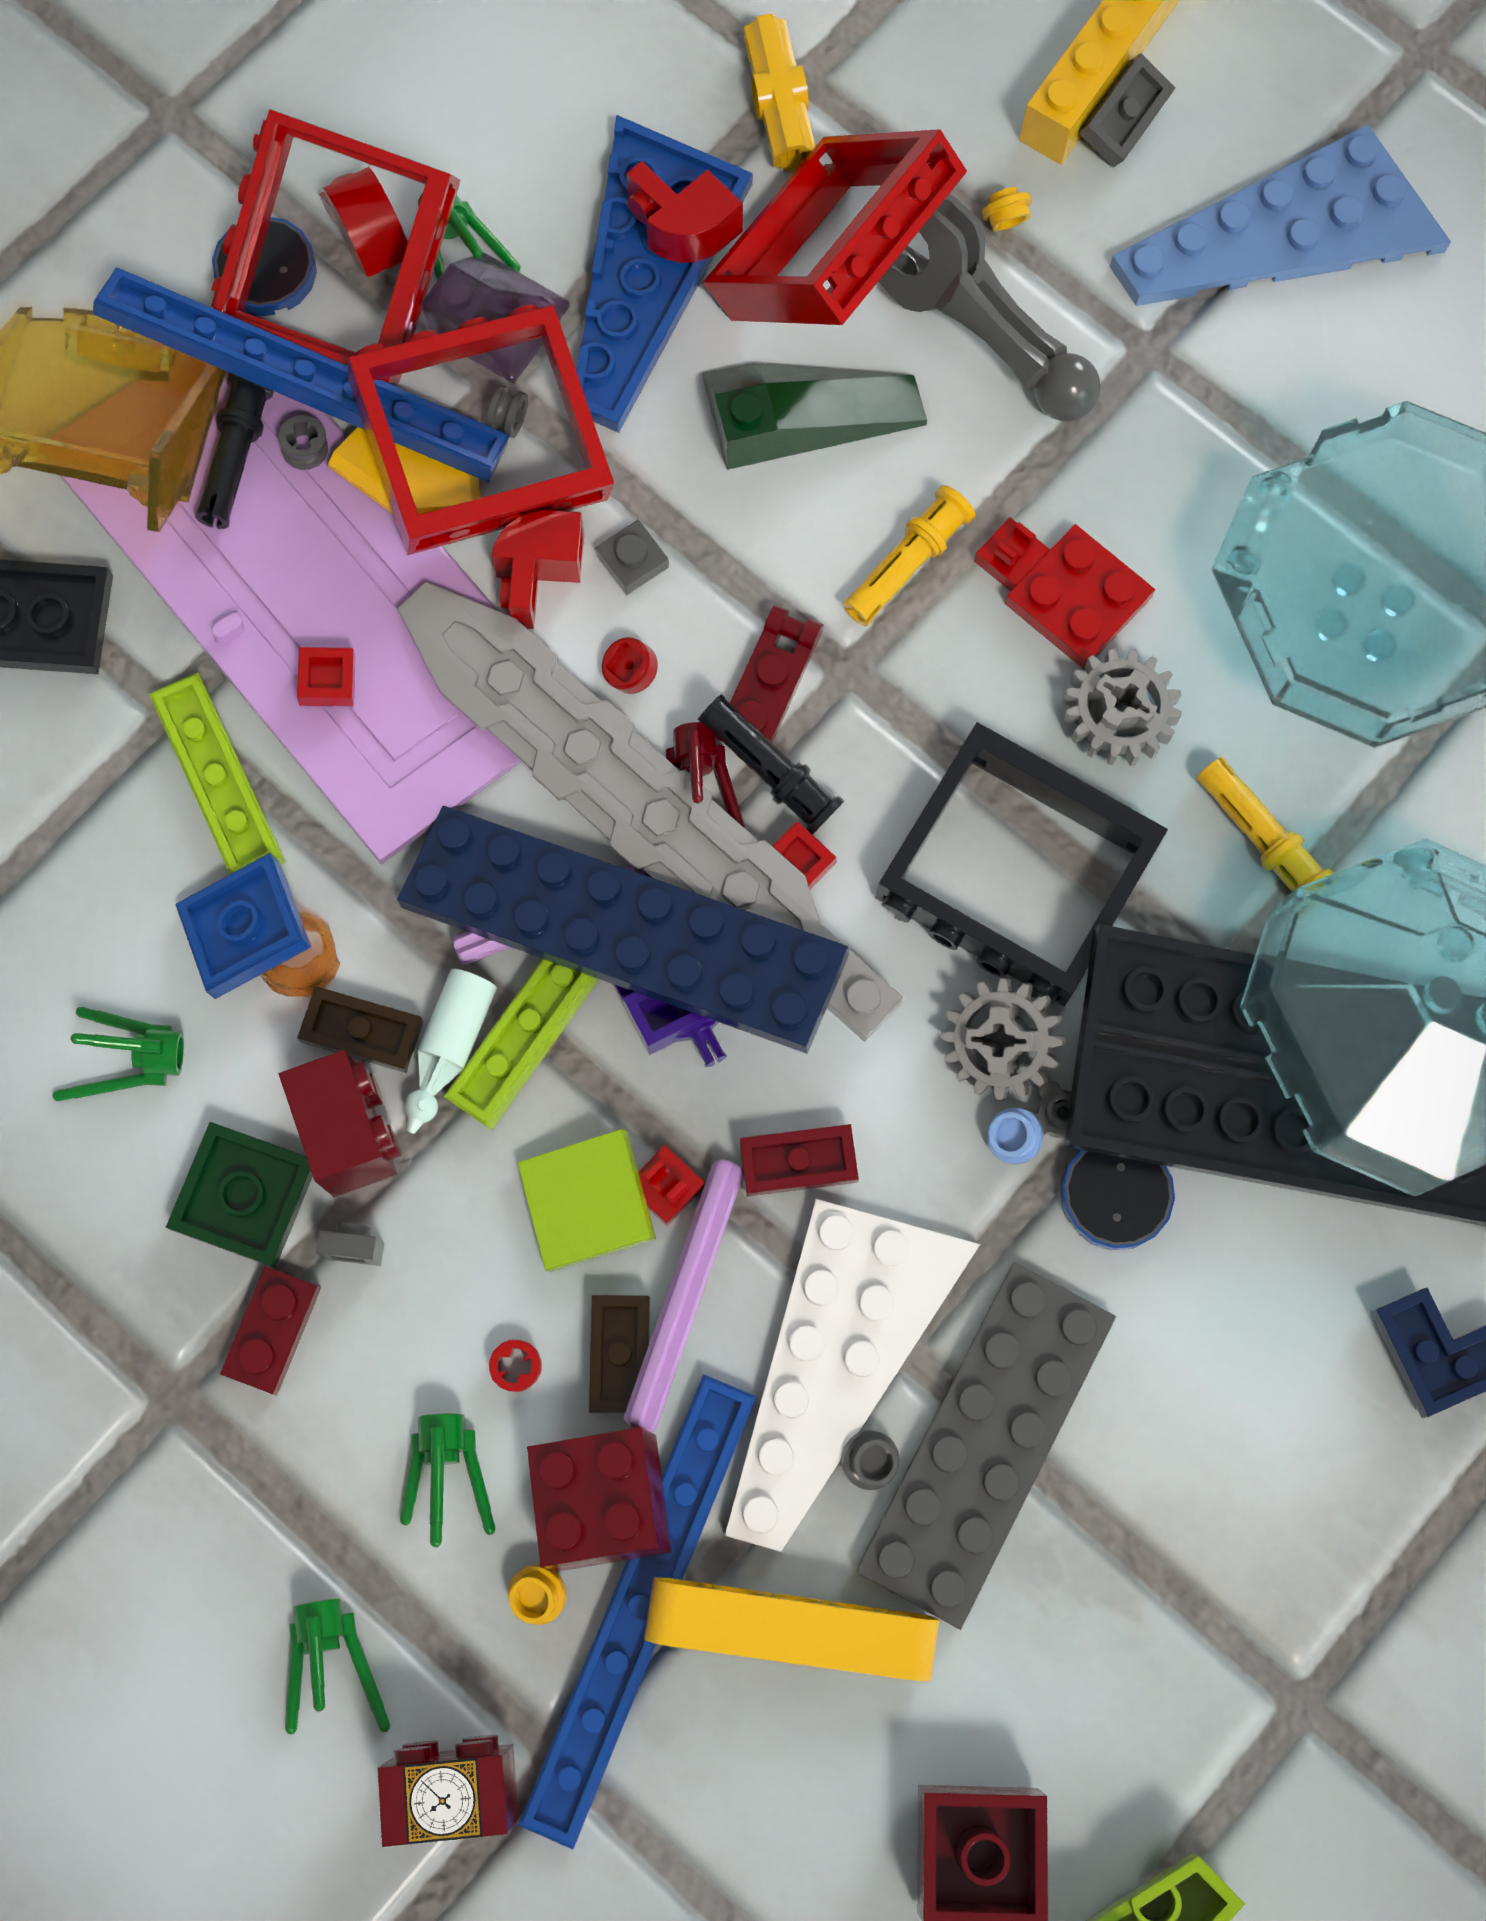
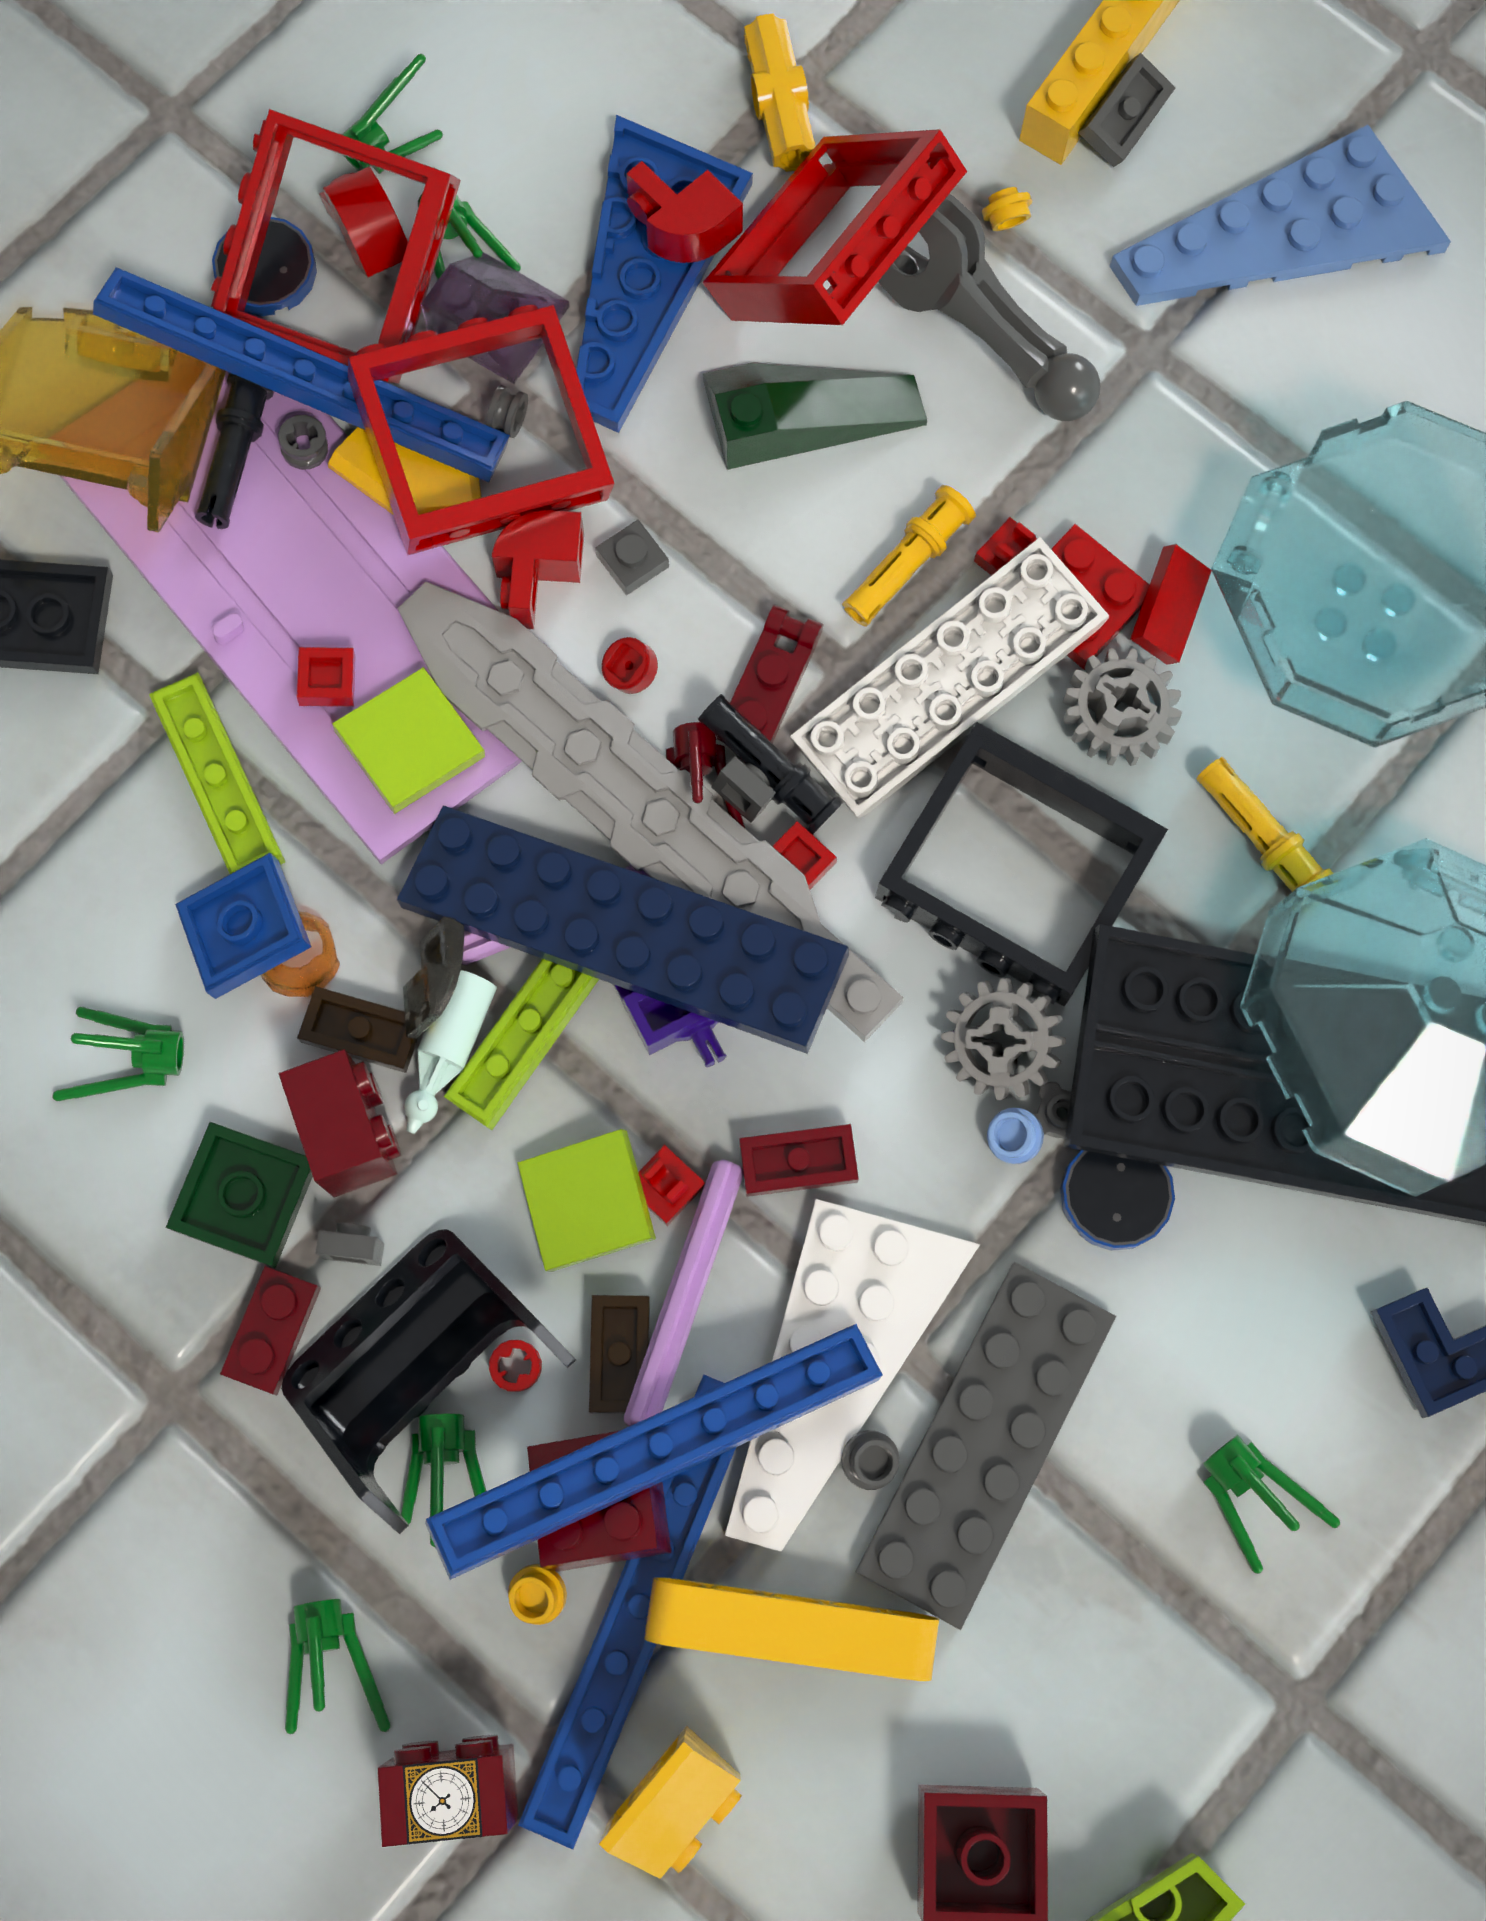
none -> black windscreen [281,1229,576,1534]
none -> lime tile [332,667,485,814]
none -> green plant [342,54,443,174]
none -> clear smoke slope [403,917,464,1039]
none -> blue tile [425,1324,883,1580]
none -> yellow slope [599,1726,742,1879]
none -> dark grey plate [711,756,776,823]
none -> white plate [790,537,1109,818]
none -> red tile [1130,544,1212,665]
none -> green plant [1202,1435,1340,1574]

